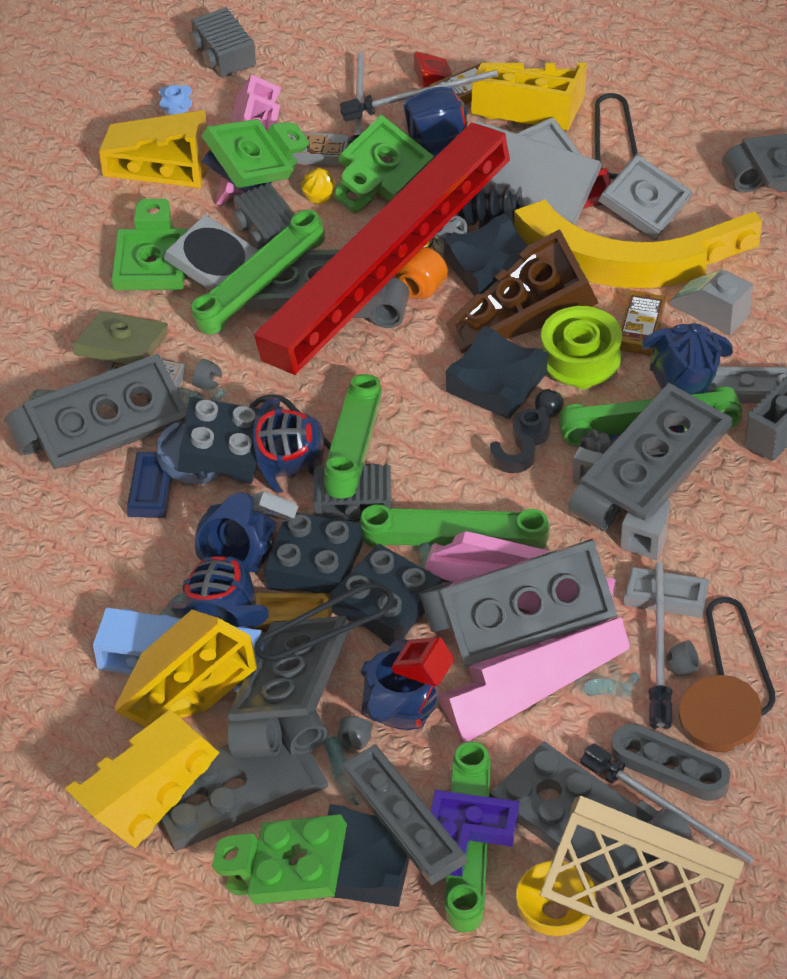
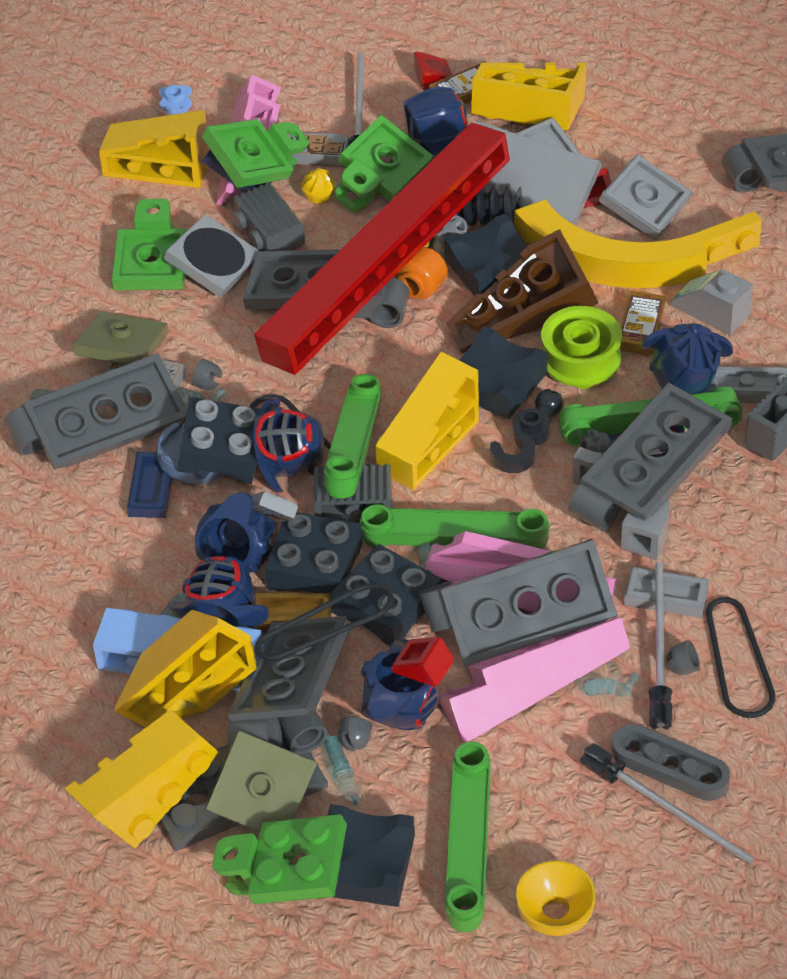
dark grey brick [189,7,256,78] -> none
bright green piece [191,210,325,335] -> none
piece [340,70,498,122] -> none
dark grey tile [340,744,468,886] -> none
dark purple plate [430,790,519,877] -> none
dark grey hinge [490,741,692,897] -> none
tan fence [539,796,744,963] -> none
black piece [595,93,638,179] -> none
dark orange tile [679,675,762,752] -> none
none -> olive plate [206,729,317,831]
none -> yellow wedge [375,352,479,490]

